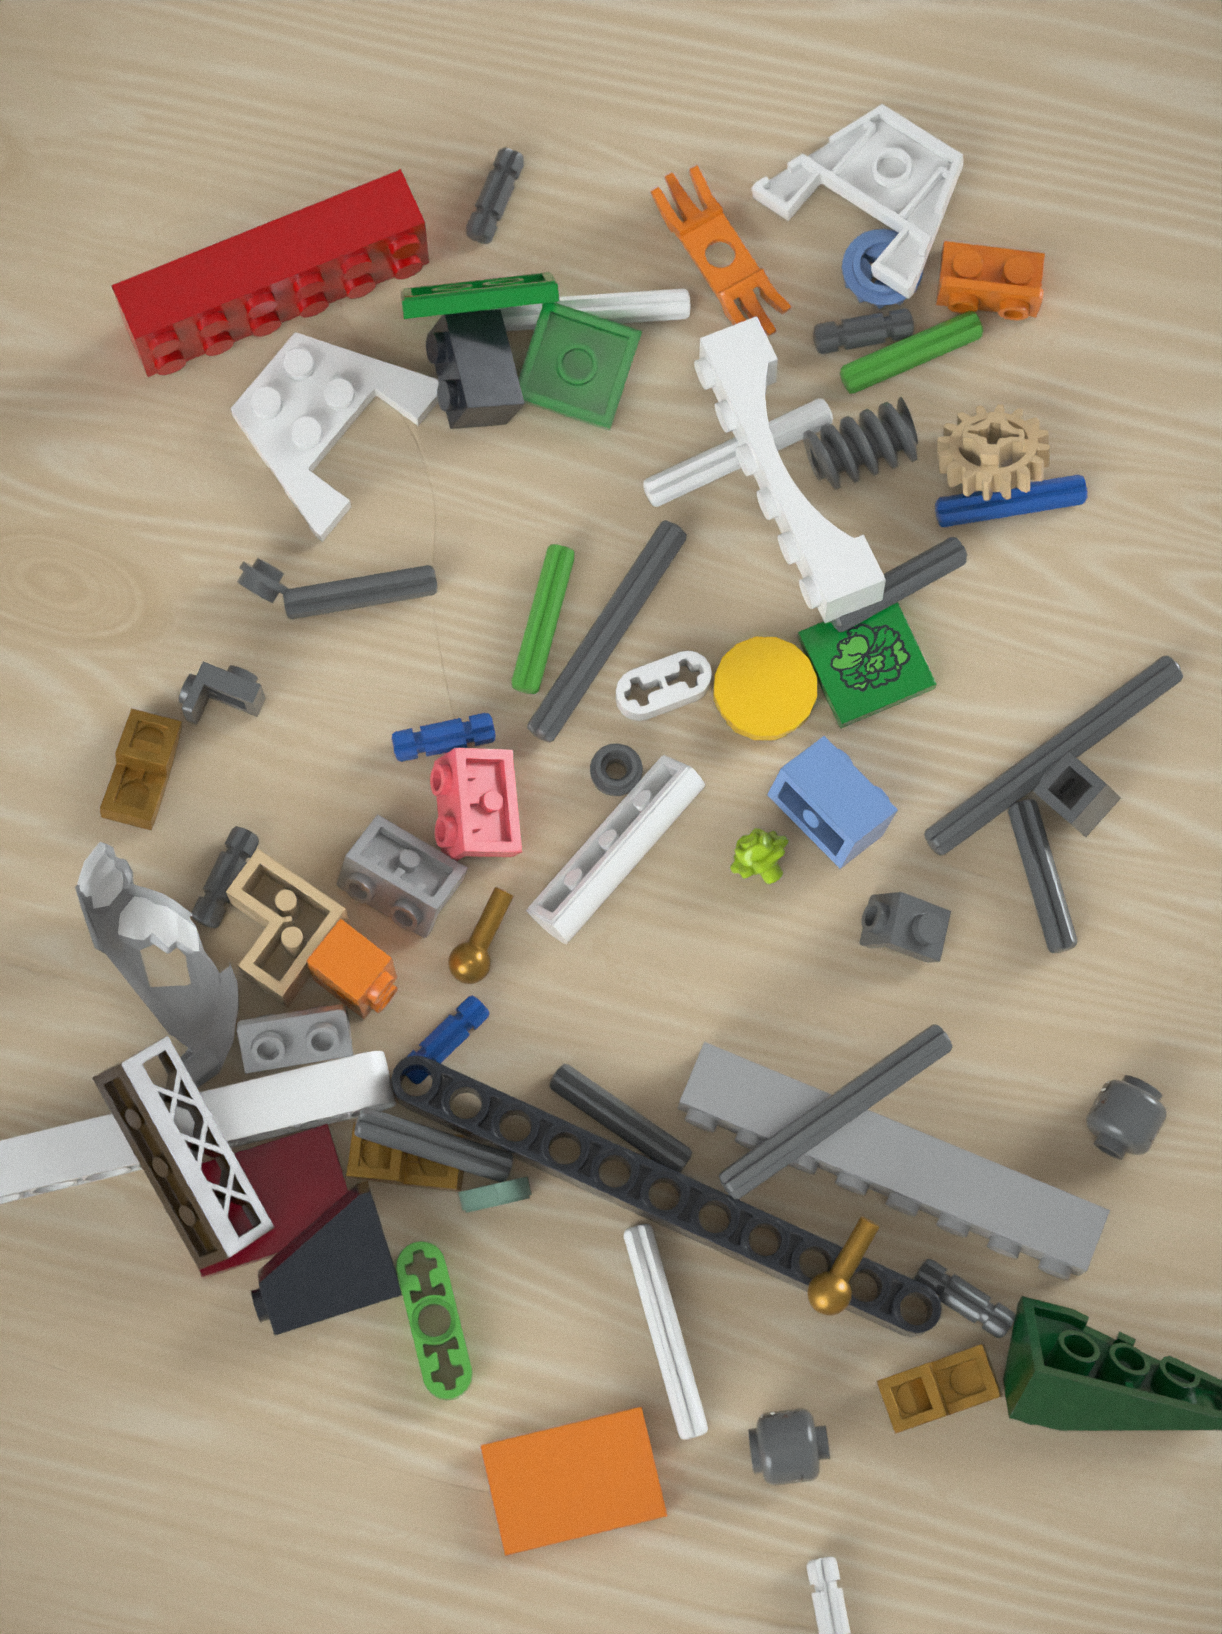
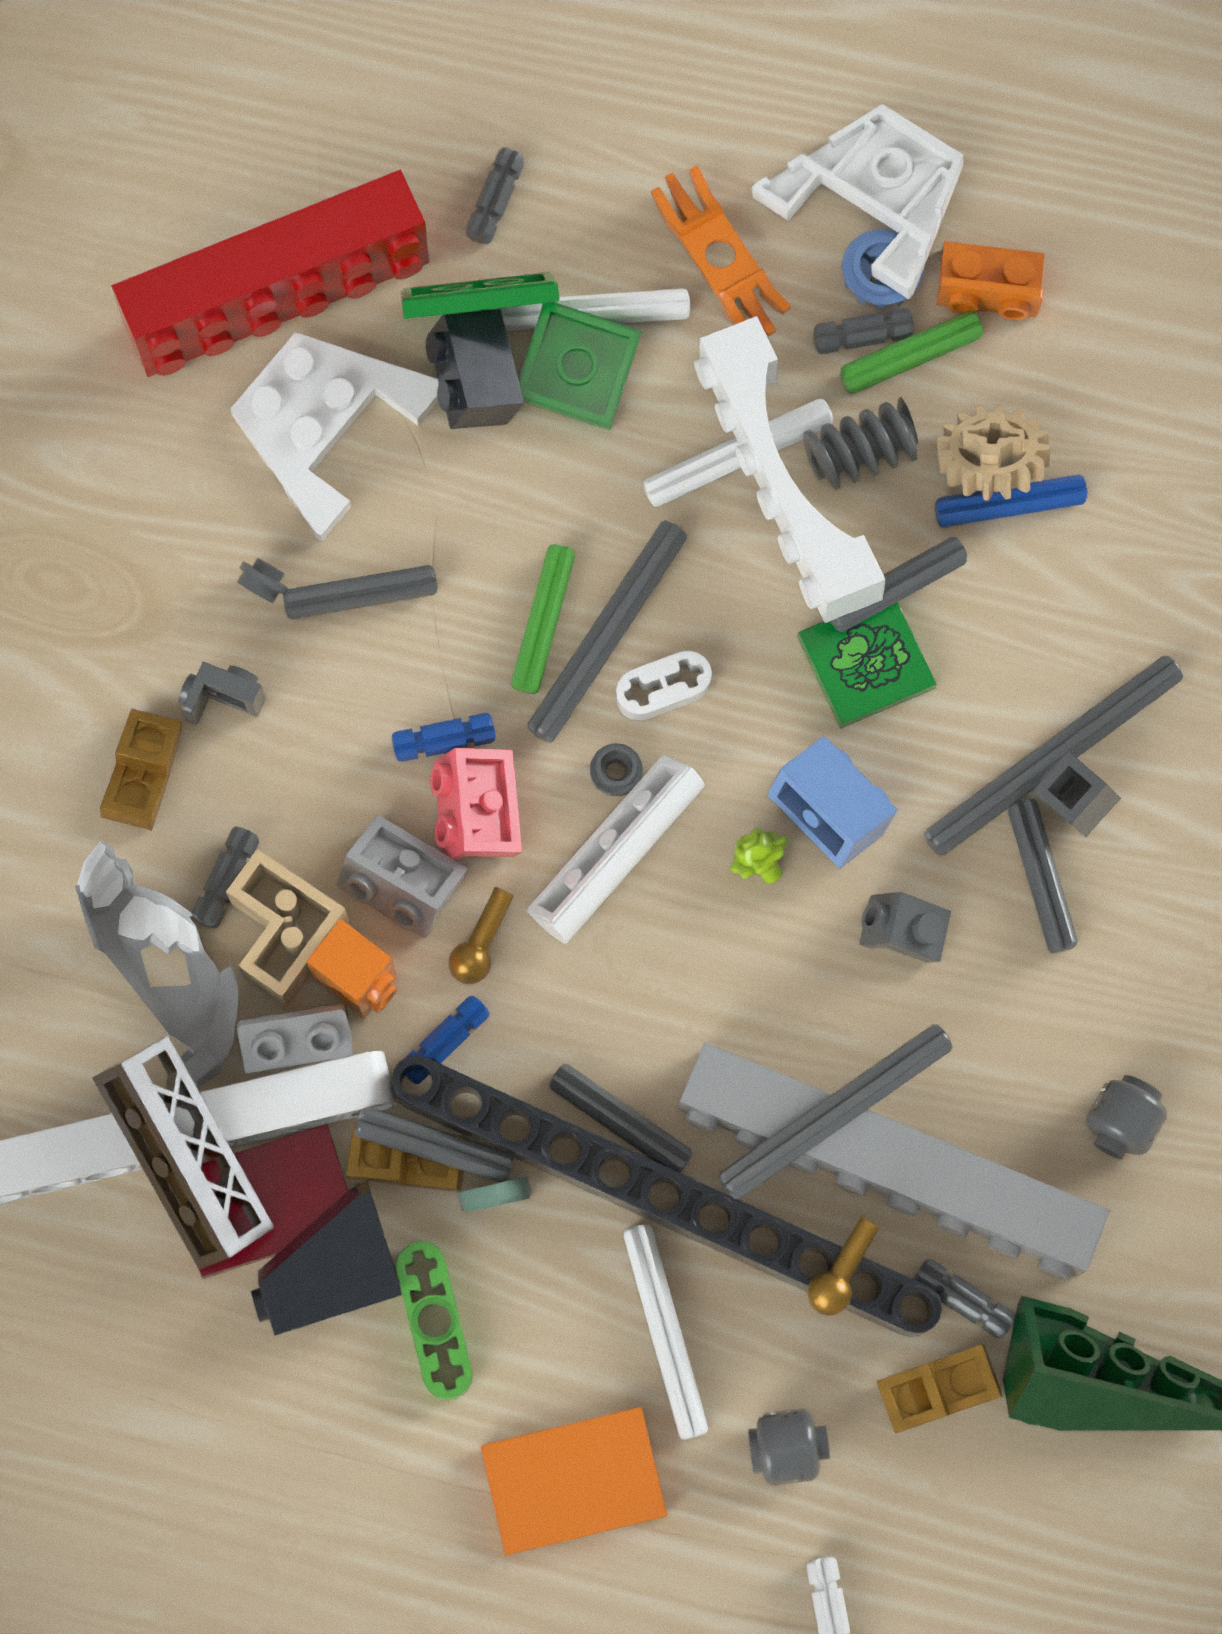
yellow tile [713,636,817,741] -> none

